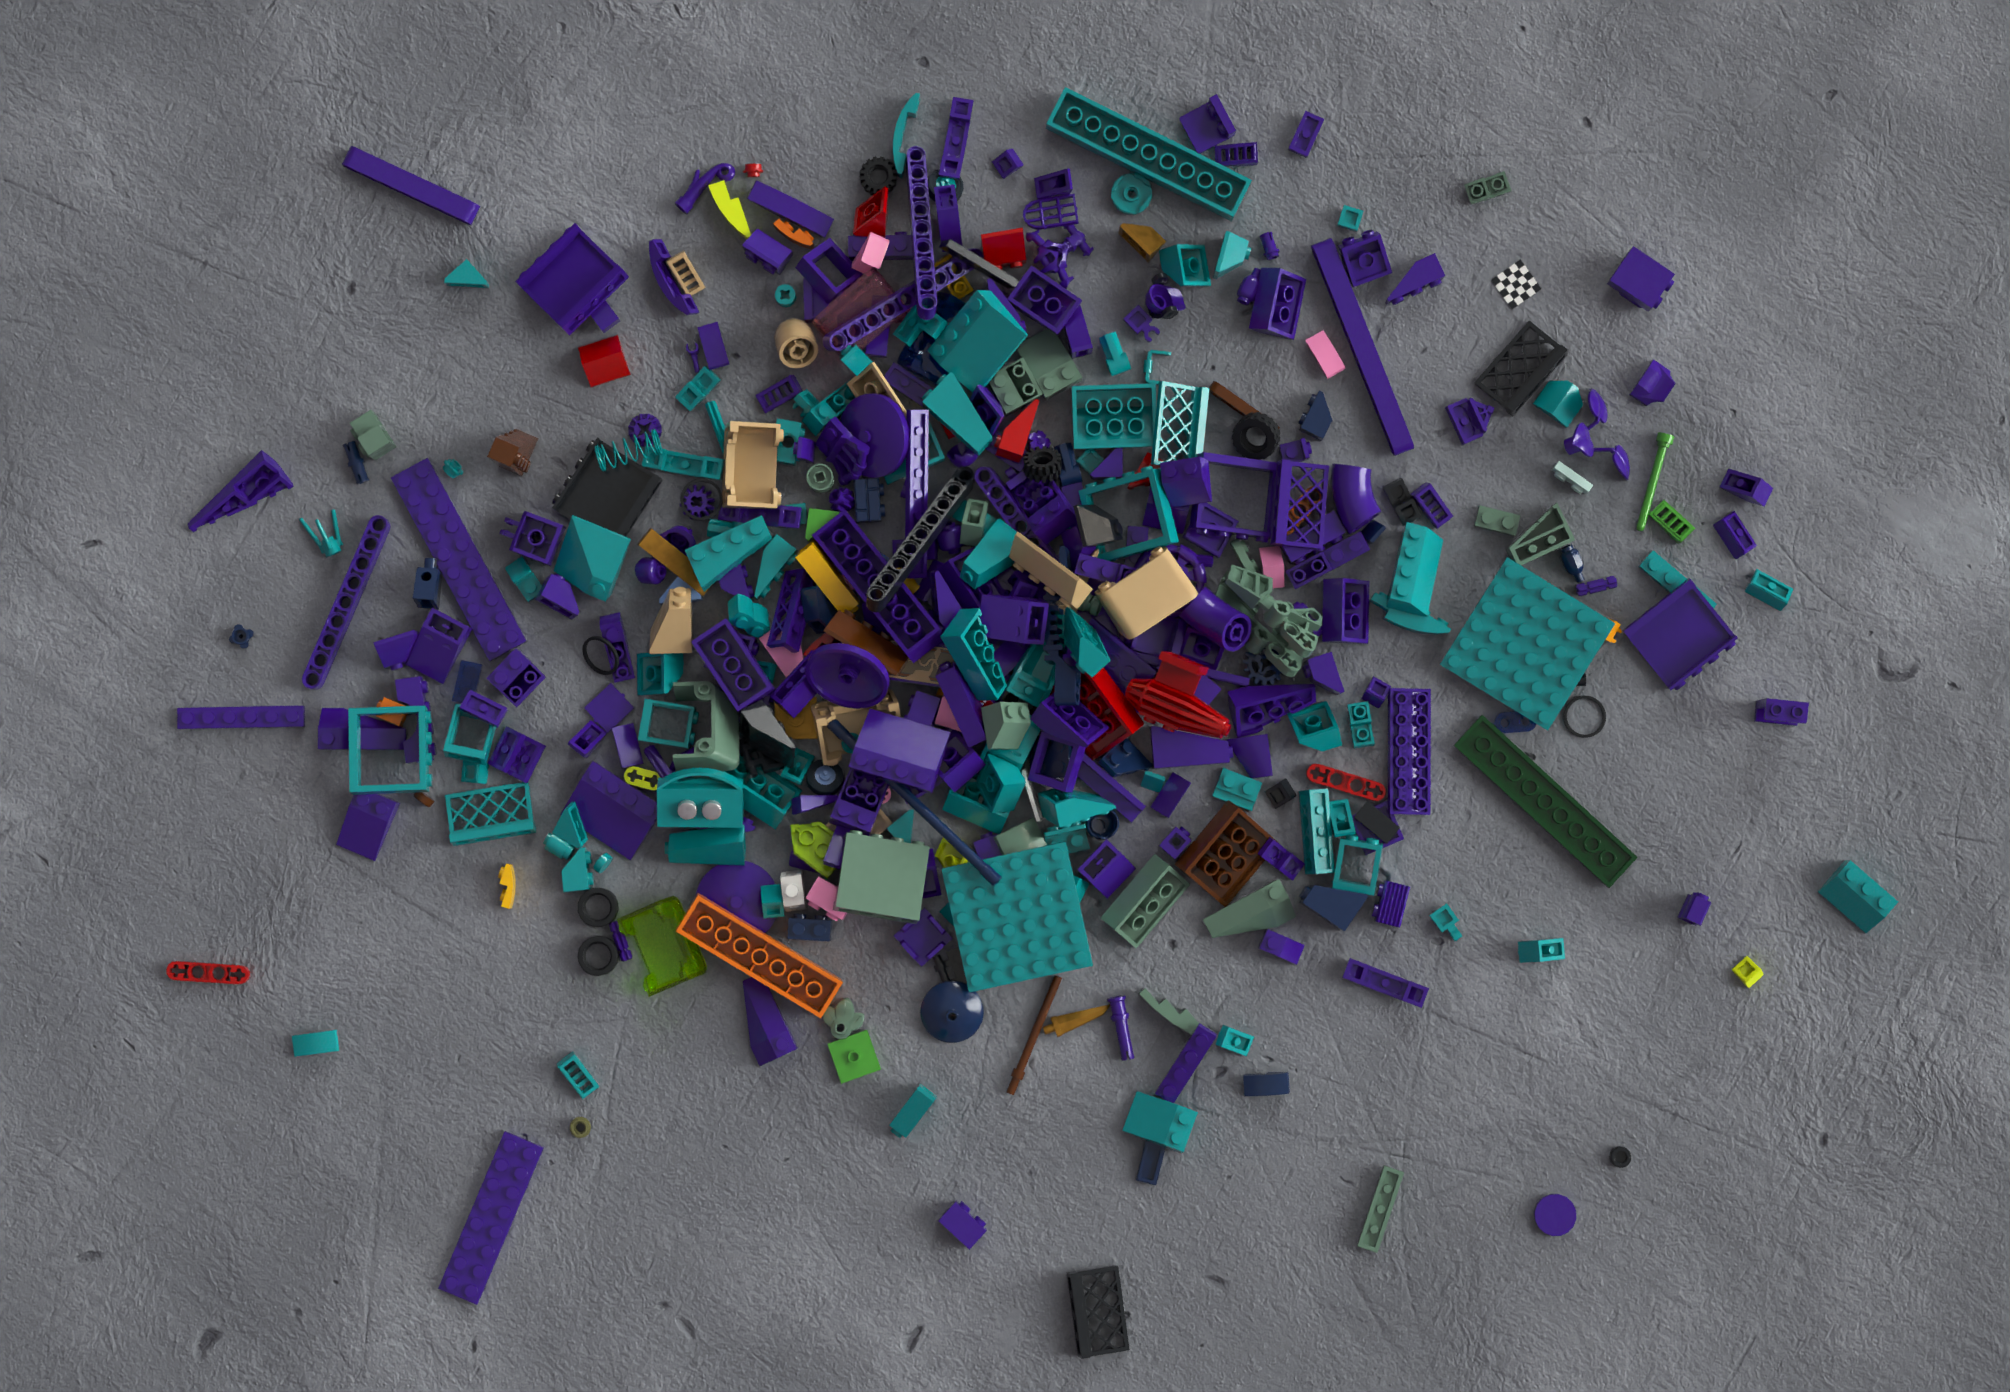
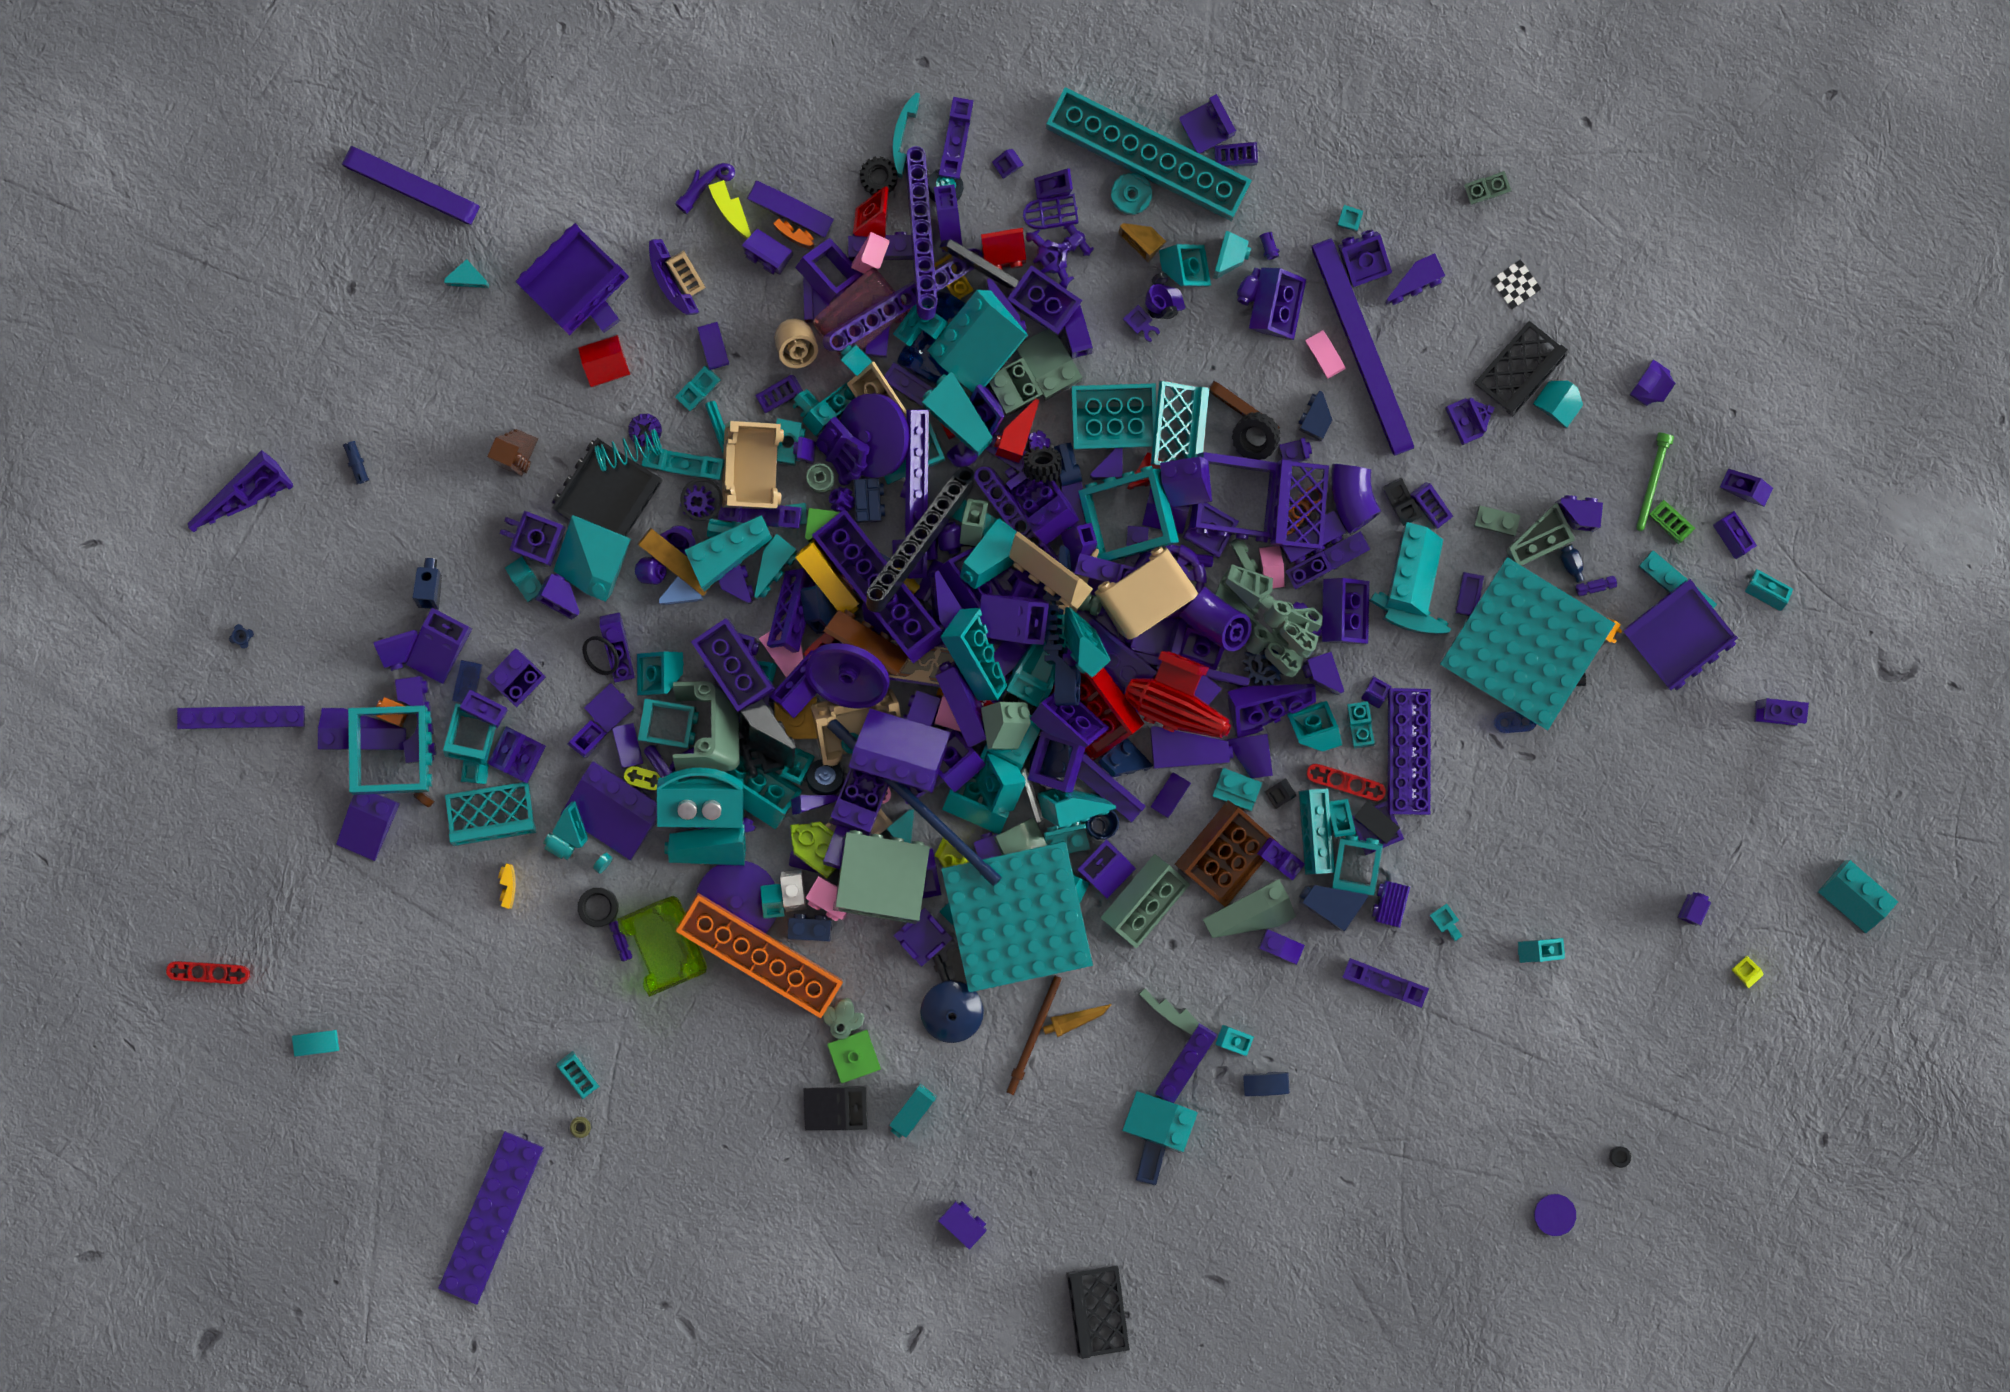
teal plant [299,509,343,557] -> none
dark purple beam [302,515,391,690] -> none
sand green brick [350,410,396,460] -> none
dark purple plate [391,458,527,661] -> none
teal plate [442,459,464,478] -> none
teal slope [561,847,594,892] -> none
black tyre [577,936,619,976] -> none
tan slope [649,587,693,654] -> none
dark purple hand [686,342,700,373] -> none
teal brick [728,594,770,638] -> none
red plate [743,164,763,177] -> none
dark purple wedge [743,977,798,1066] -> none
teal wheel [775,284,796,308] -> none
black slope [1073,504,1123,547] -> none
teal tile [1076,449,1104,475] -> none
teal piece [1099,332,1131,377] -> none
dark purple pin [1107,995,1135,1061] -> none
teal slope [1140,771,1165,792] -> none
teal piece [1143,350,1171,385] -> none
dark purple brick [1158,826,1192,859] -> none
dark purple plate [1288,111,1324,158] -> none
sand green plate [1357,1165,1404,1253] -> none
dark blue slope [1361,520,1386,545] -> none
dark green plate [1453,715,1637,888] -> none
light aqua plate [1552,461,1593,494] -> none
black piece [1563,696,1606,738] -> none
dark purple plant [1564,388,1630,481] -> none
dark purple brick [1607,246,1675,312] -> none
none -> black slope [803,1086,868,1131]
none -> dark purple tile [1455,572,1484,616]
none -> dark purple slope [1555,495,1603,532]

